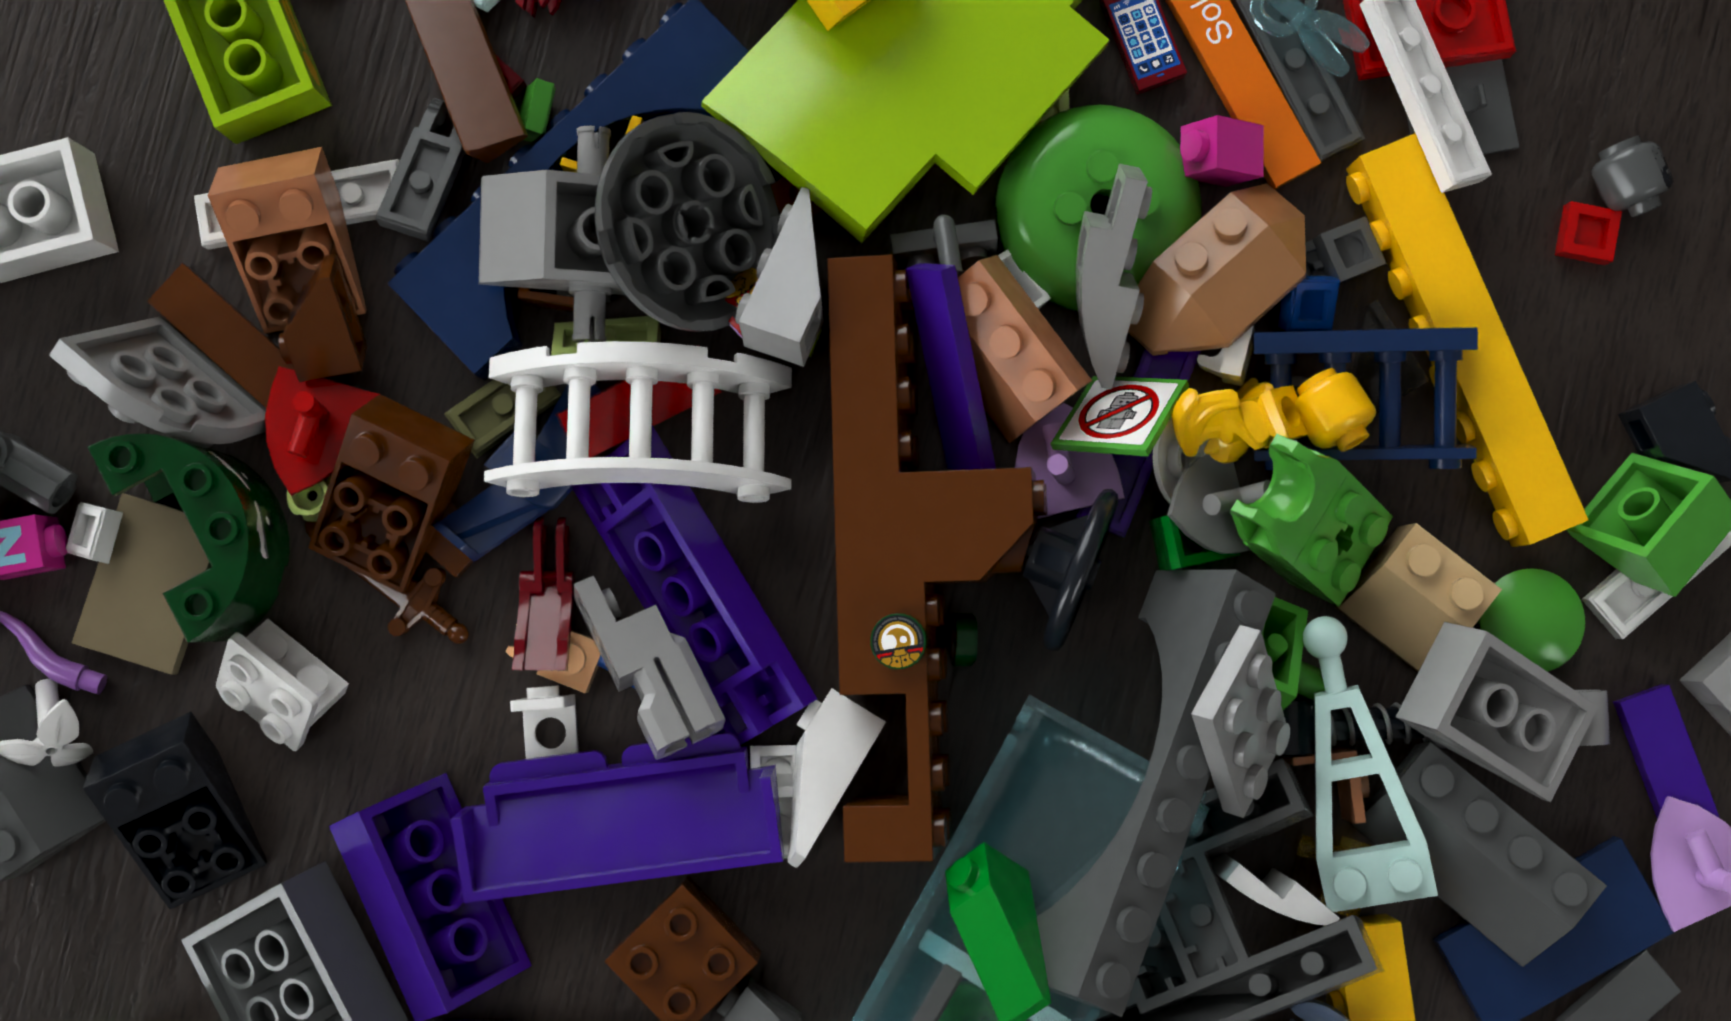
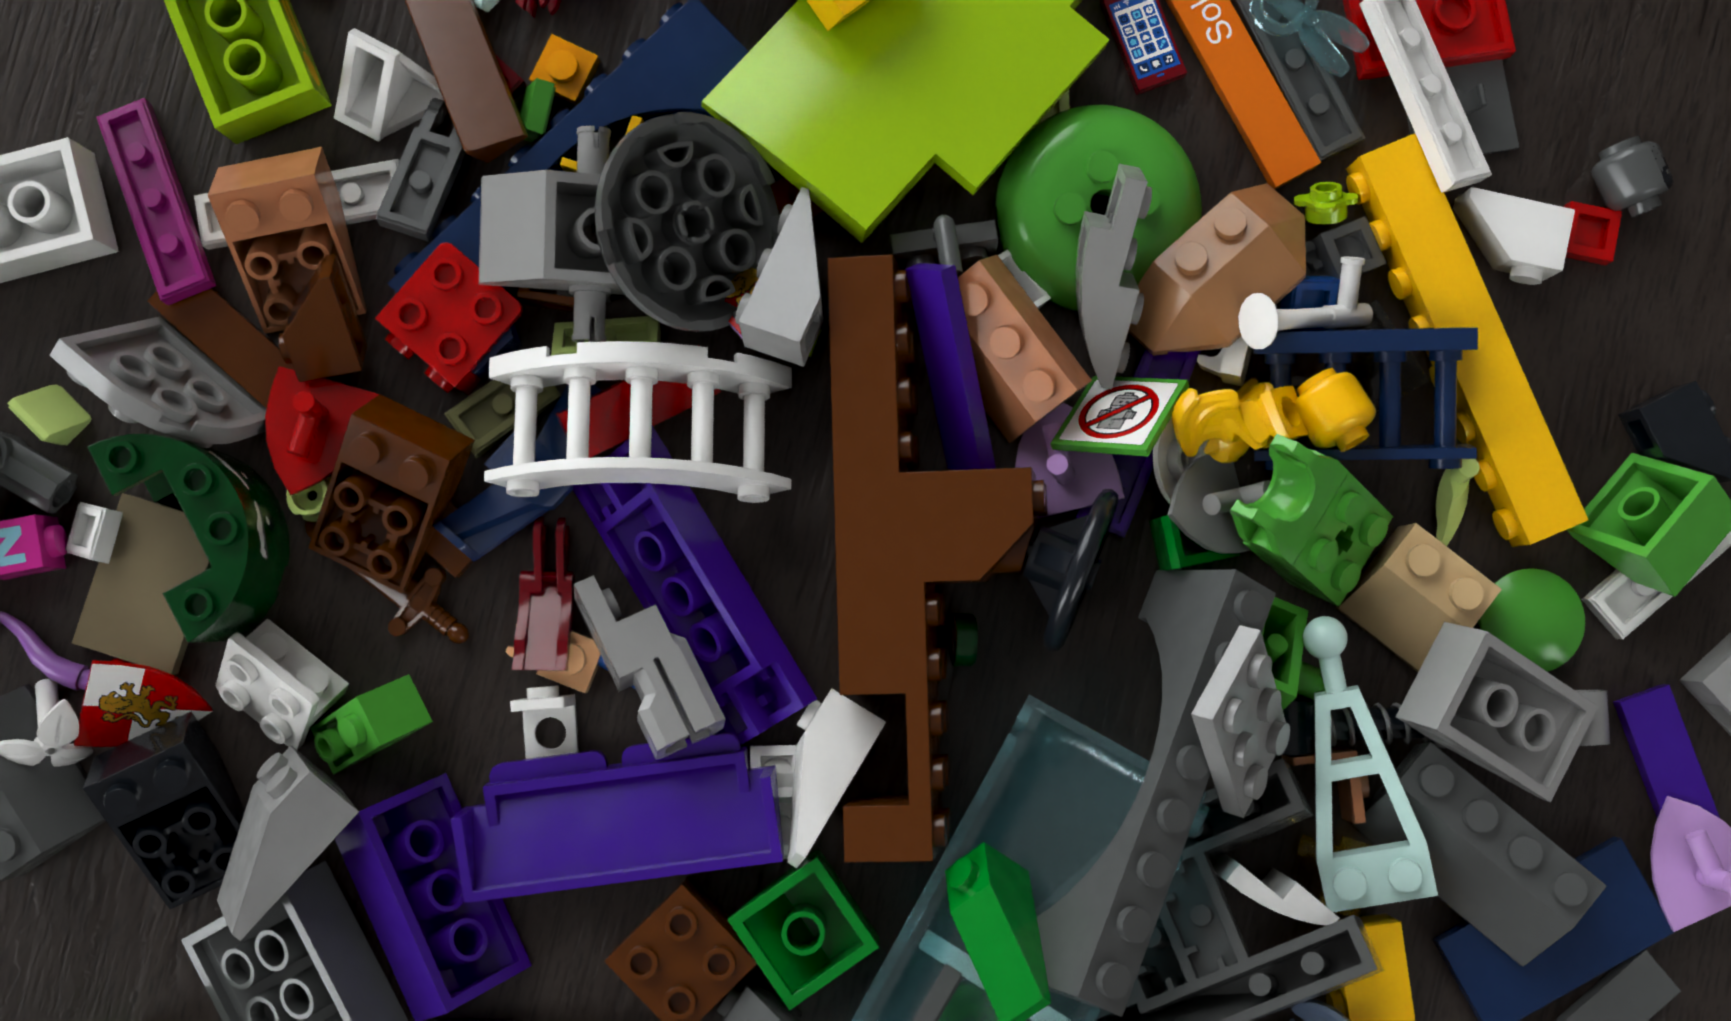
tile [870,613,928,669] -> none
dark pink brick [1180,115,1264,187] -> none
none -> yellowish green slope [7,385,92,446]
none -> shield [73,658,213,747]
none -> magenta tile [96,98,217,306]
none -> light grey slope [217,746,359,941]
none -> bright green slope [310,674,433,775]
none -> white slope [334,28,444,142]
none -> red bracket [375,242,523,395]
none -> light orange plate [529,34,601,106]
none -> green slope [727,849,879,1011]
none -> white piece [1238,256,1373,349]
none -> lime plate [1294,182,1358,225]
none -> yellowish green bar [1435,459,1479,546]
none -> white slope [1453,187,1575,285]

